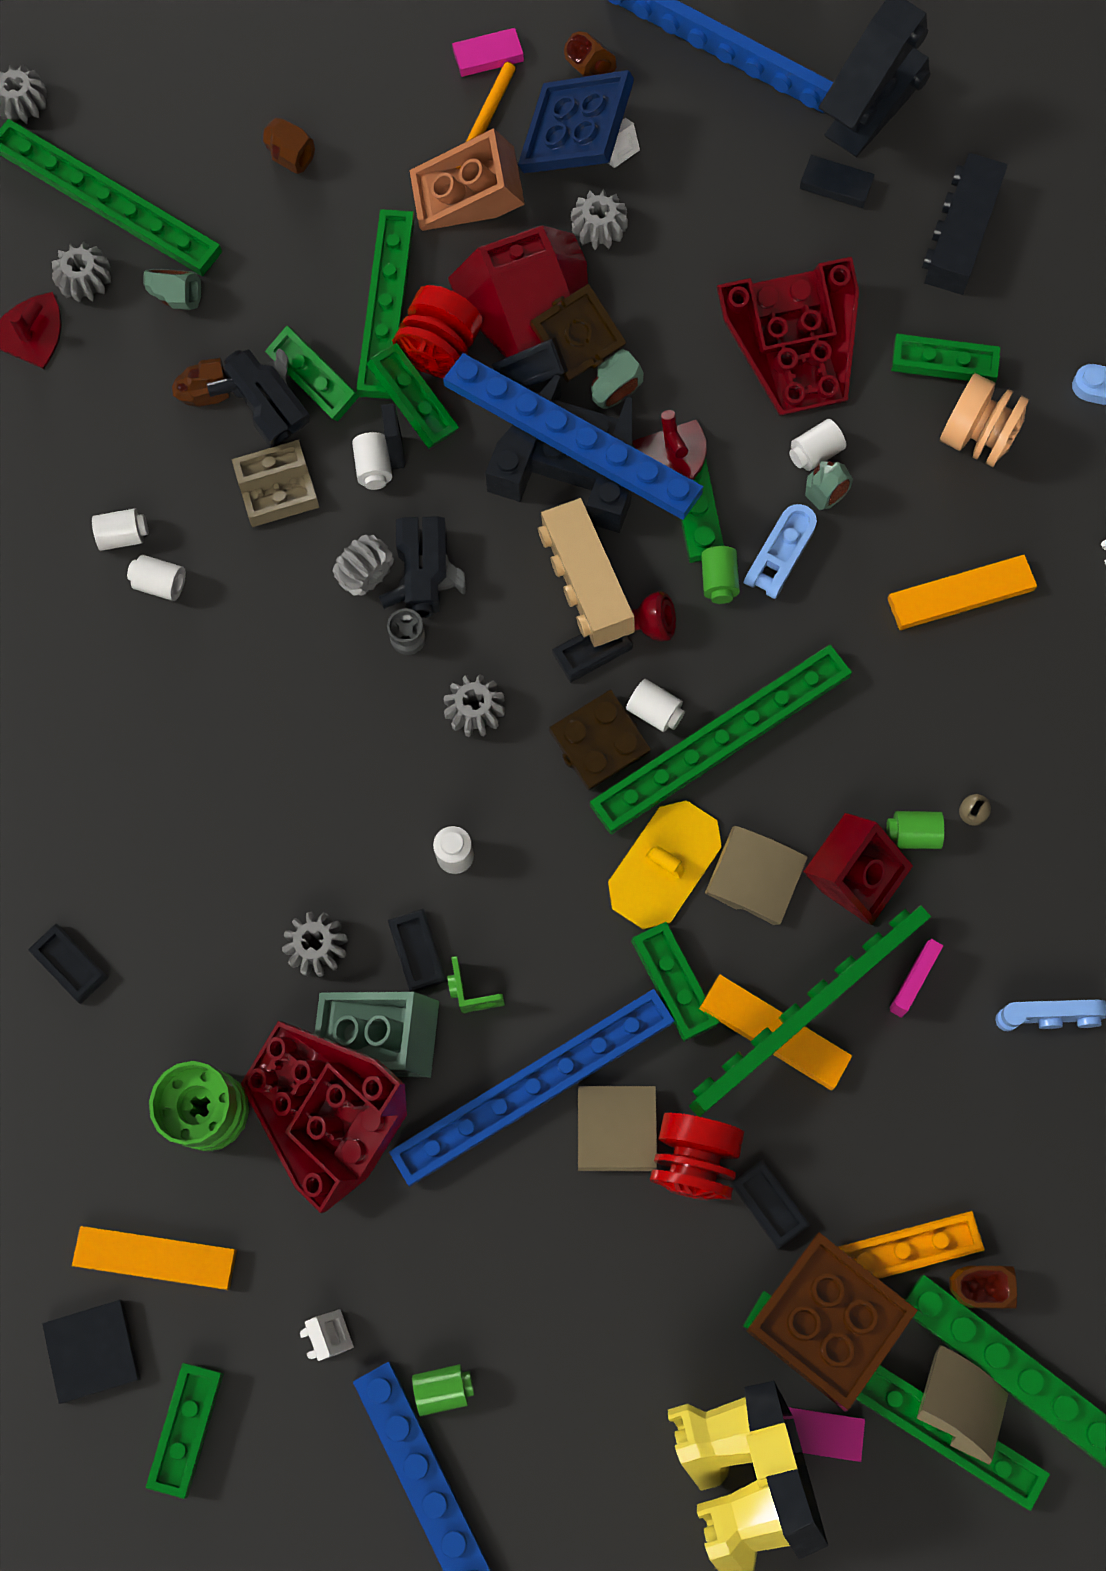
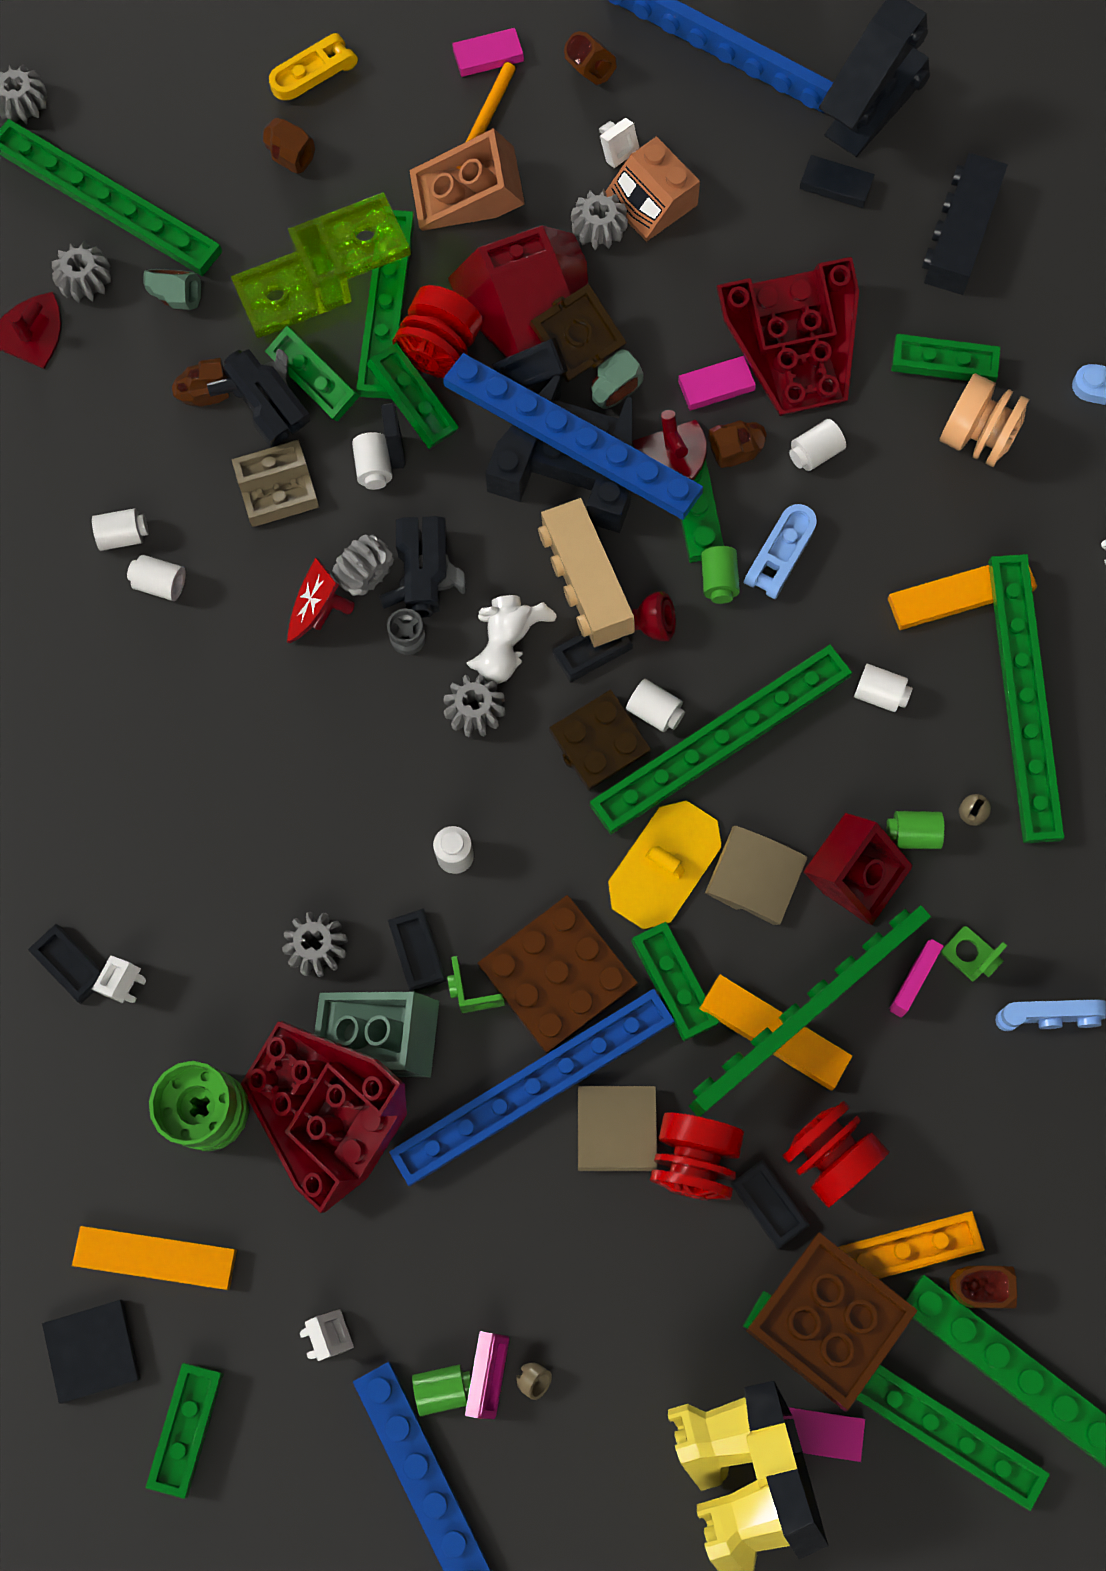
dark blue plate [518,70,634,173] -> none
sand green rock [805,461,853,510] -> none
dark tan slope [917,1345,1008,1464] -> none
none -> white tile [92,955,146,1003]
none -> clear neon green bracket [231,192,411,339]
none -> yellow plate [269,33,358,100]
none -> shield [287,558,355,644]
none -> dark pink tile [465,1331,509,1419]
none -> white animal [466,595,557,684]
none -> reddish brown plate [478,895,637,1054]
none -> dark tan hinge [516,1362,552,1400]
none -> nougat slope [605,136,700,242]
none -> dark pink tile [678,356,756,411]
none -> reddish brown rock [708,420,767,468]
none -> red wheel [782,1100,890,1208]
none -> white brick [854,663,913,712]
none -> bright green bracket [941,926,1008,982]
none -> green plate [988,554,1064,843]

